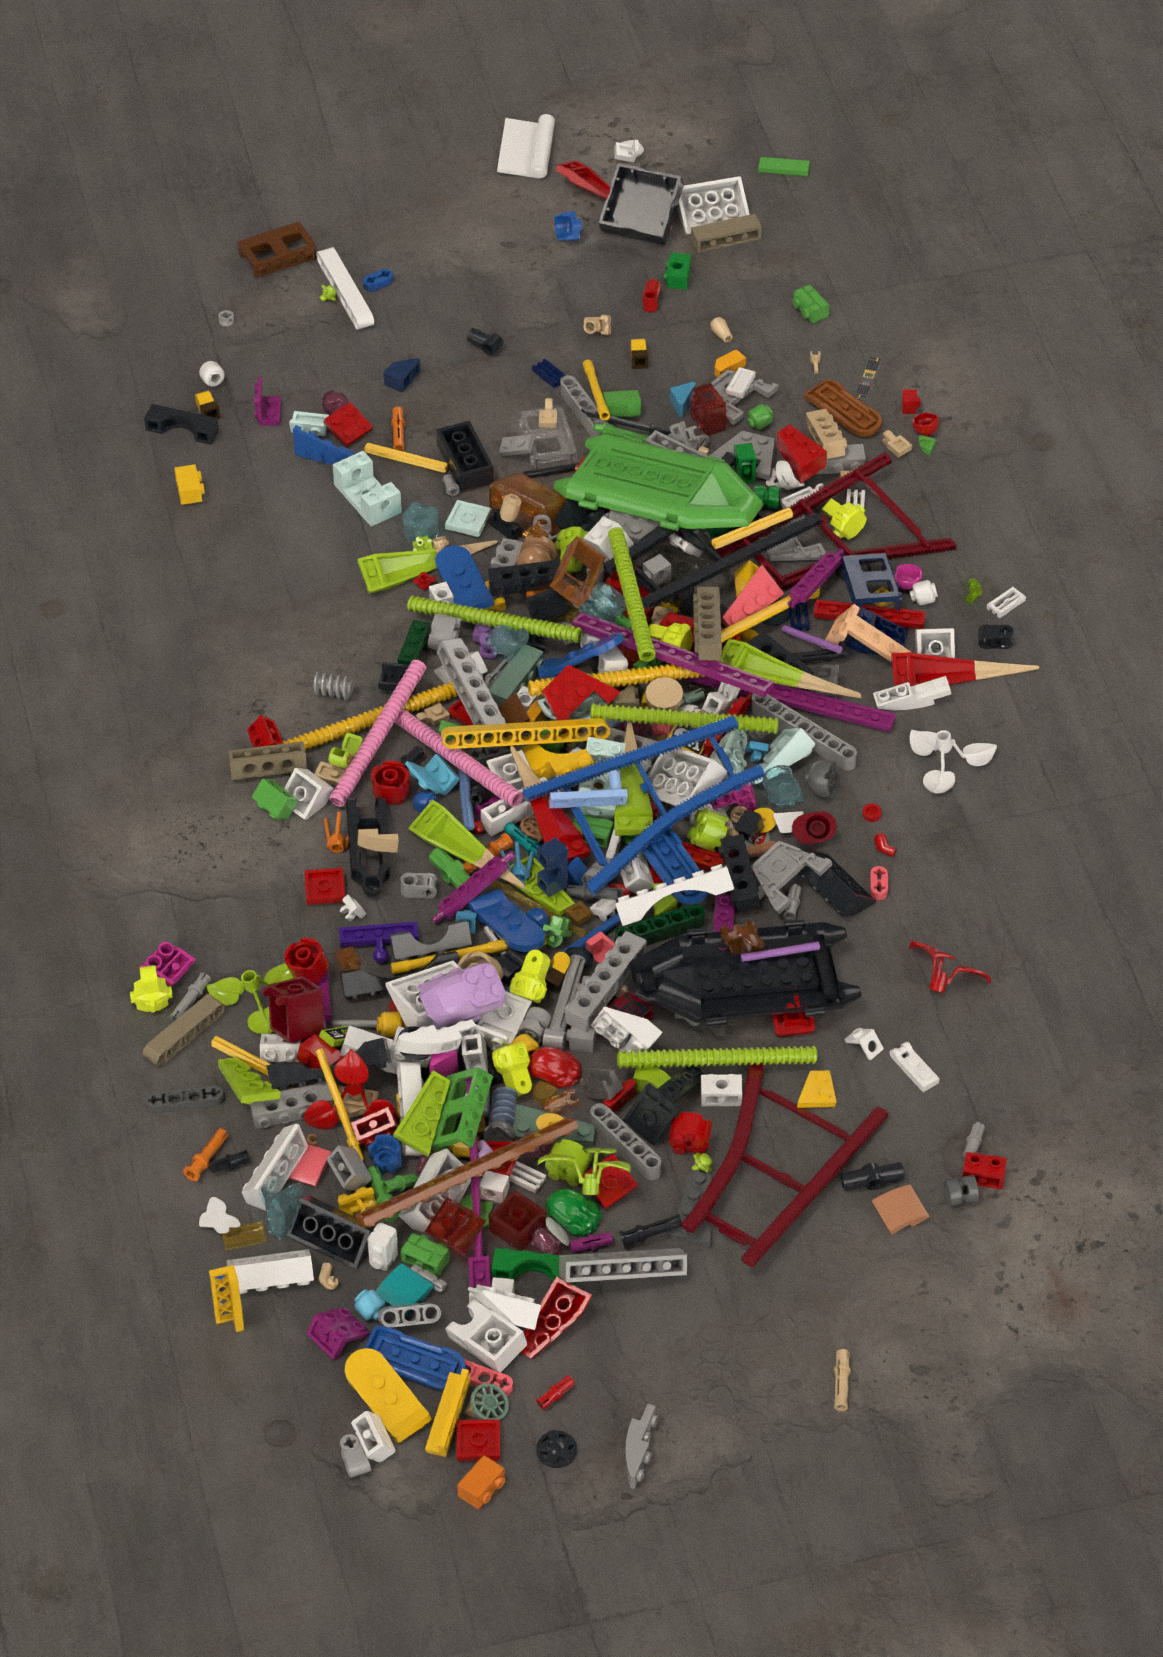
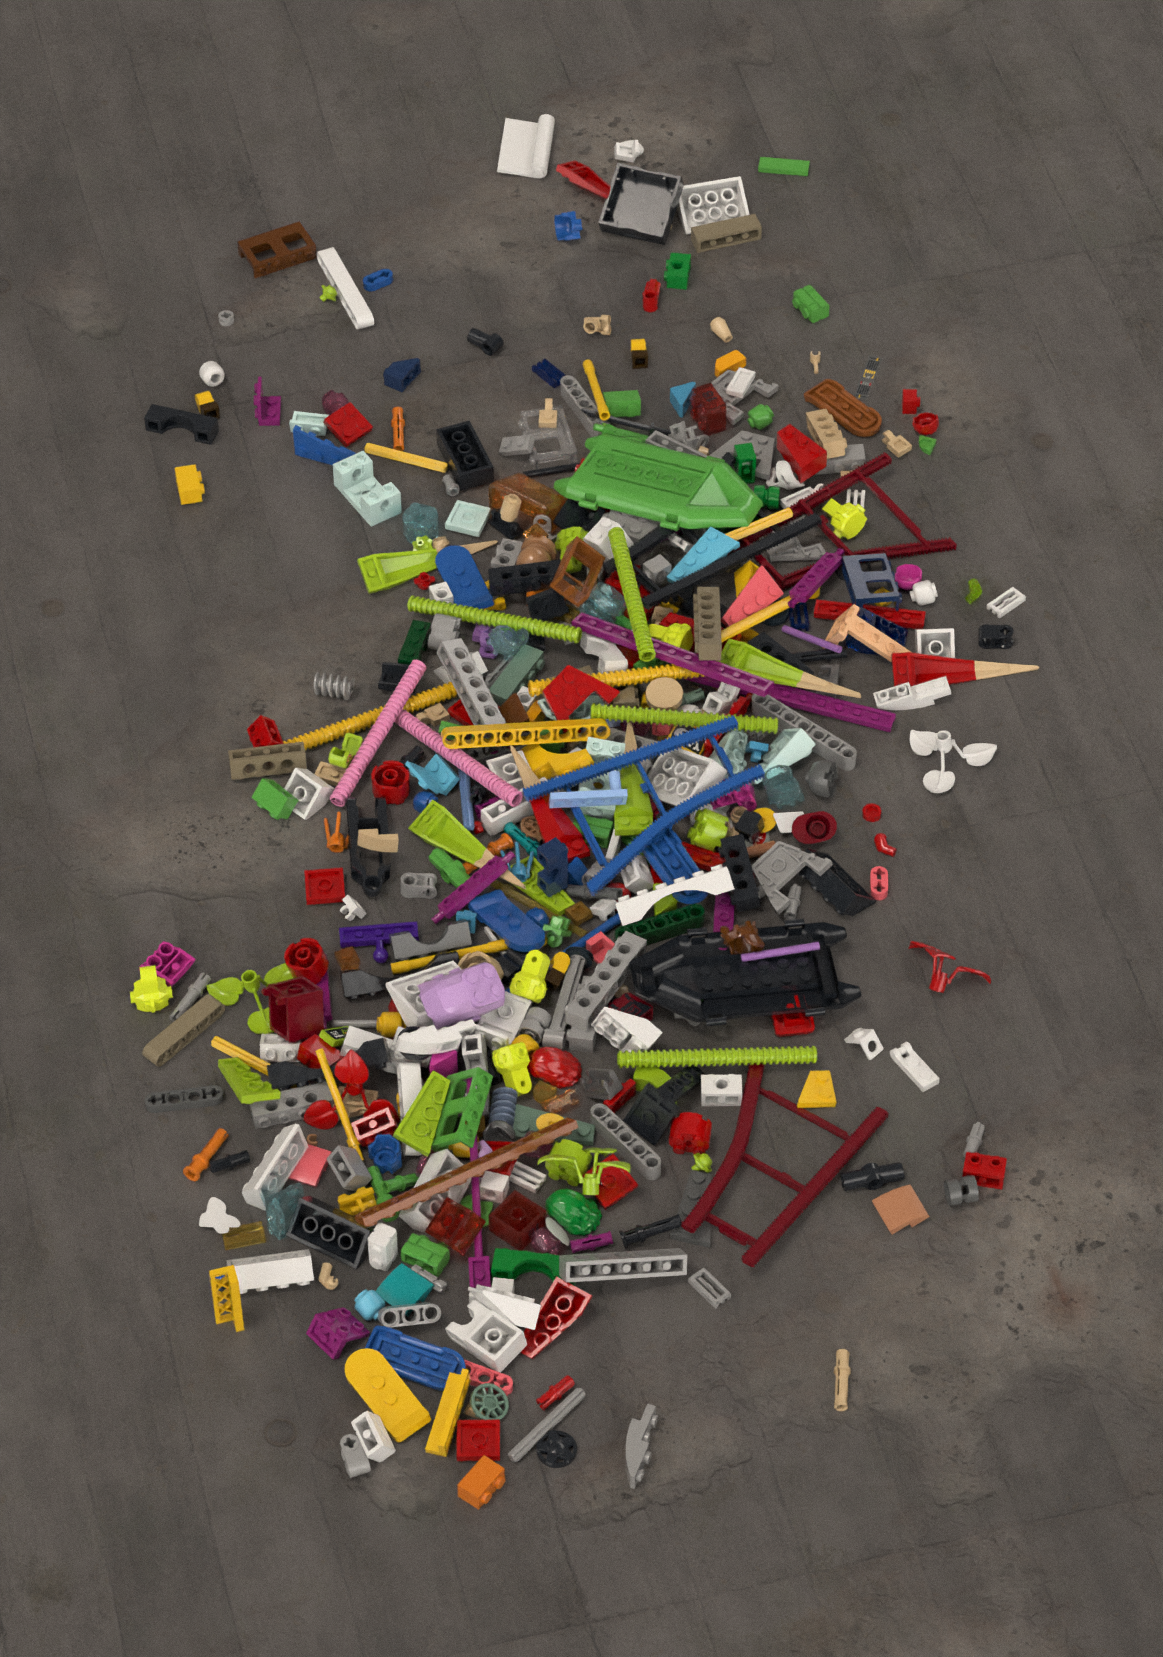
blue piece [538,632,625,677] -> none
none -> light grey axle [508,1388,586,1462]
none -> medium azure wing [666,526,740,583]
none -> light grey tile [688,1268,731,1309]

